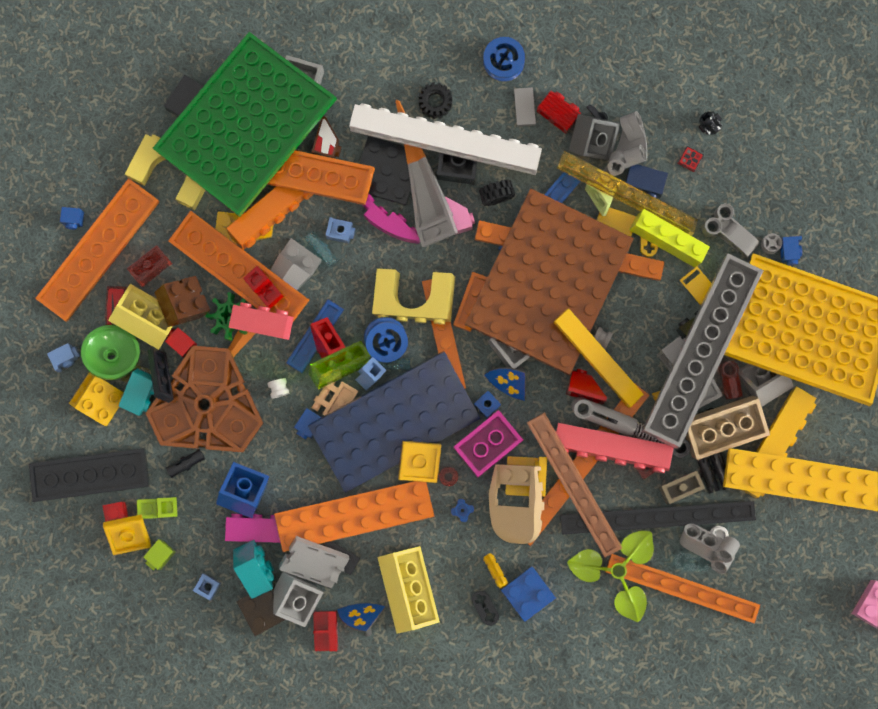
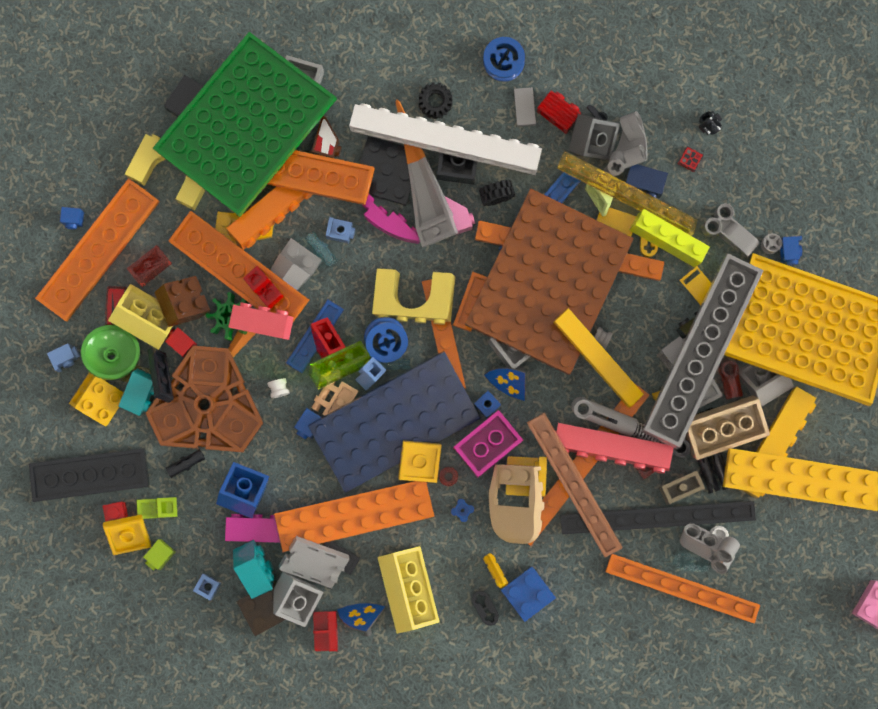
red slope [566,369,607,405] -> none
lime plant [567,531,654,622] -> none

